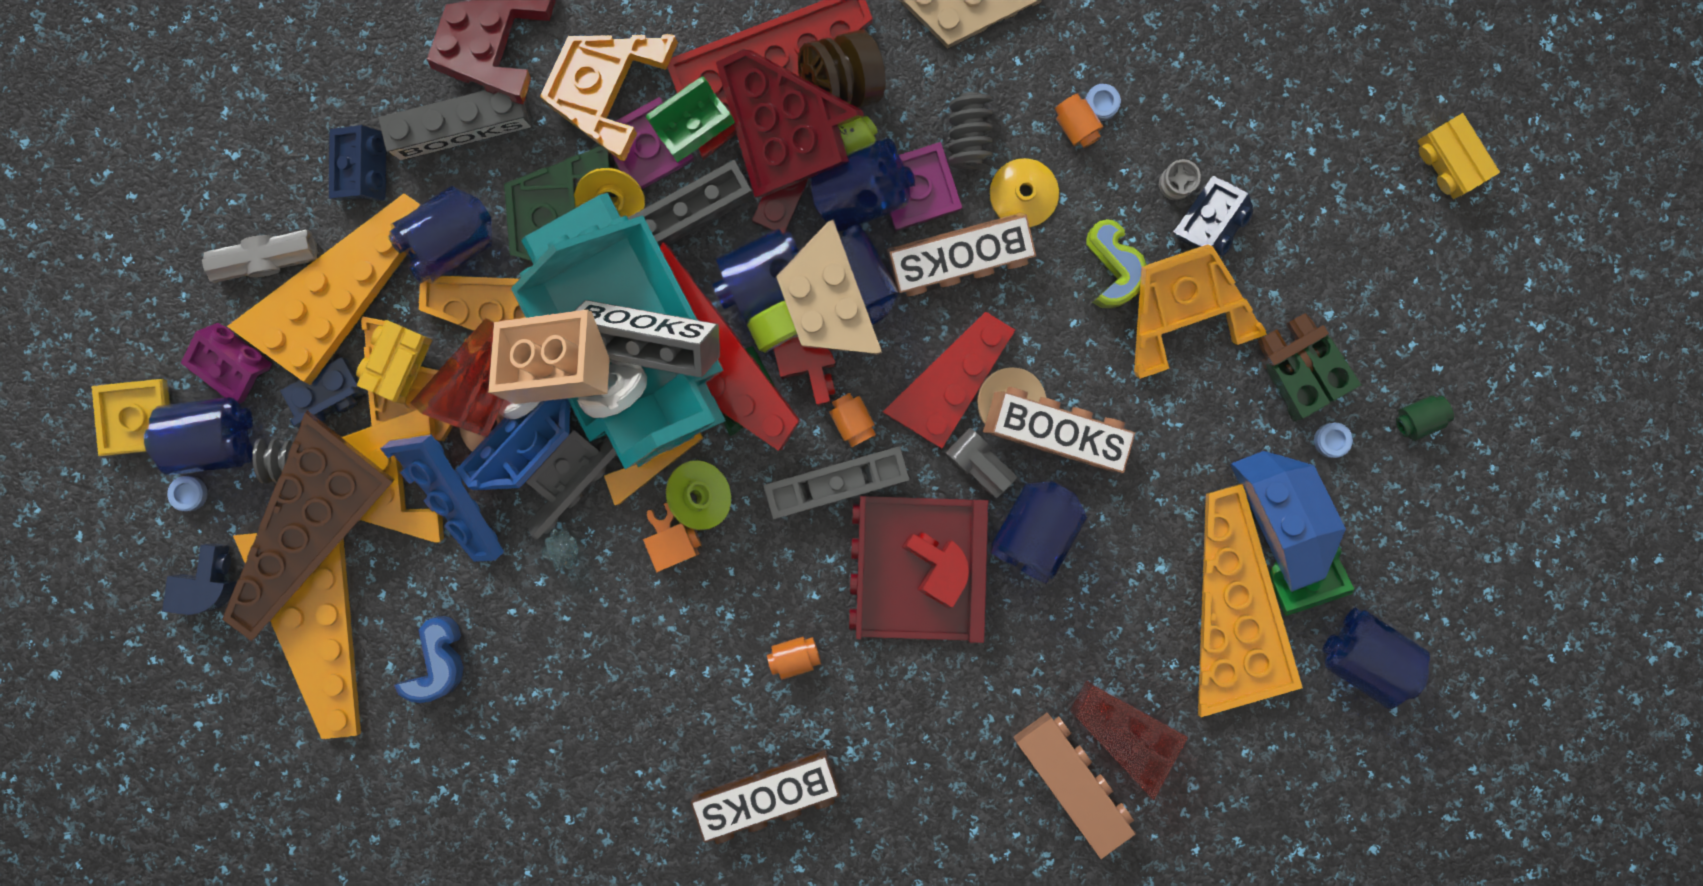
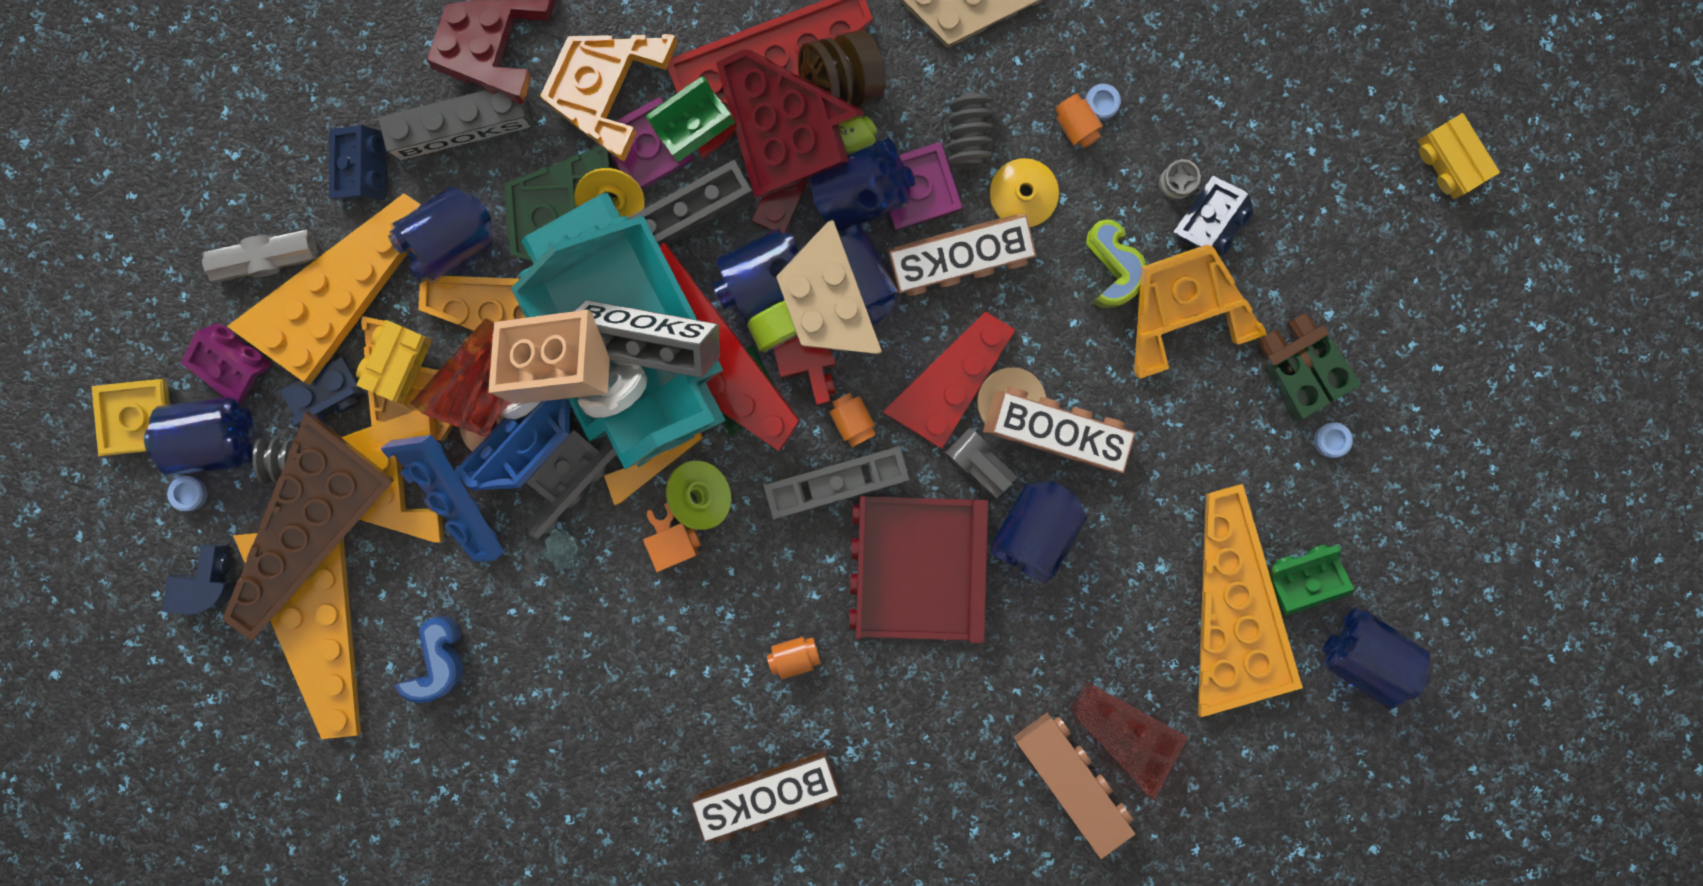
red brick [902,532,969,608] -> none
blue wedge [1230,451,1346,592] -> none
dark green brick [1396,395,1454,441] -> none

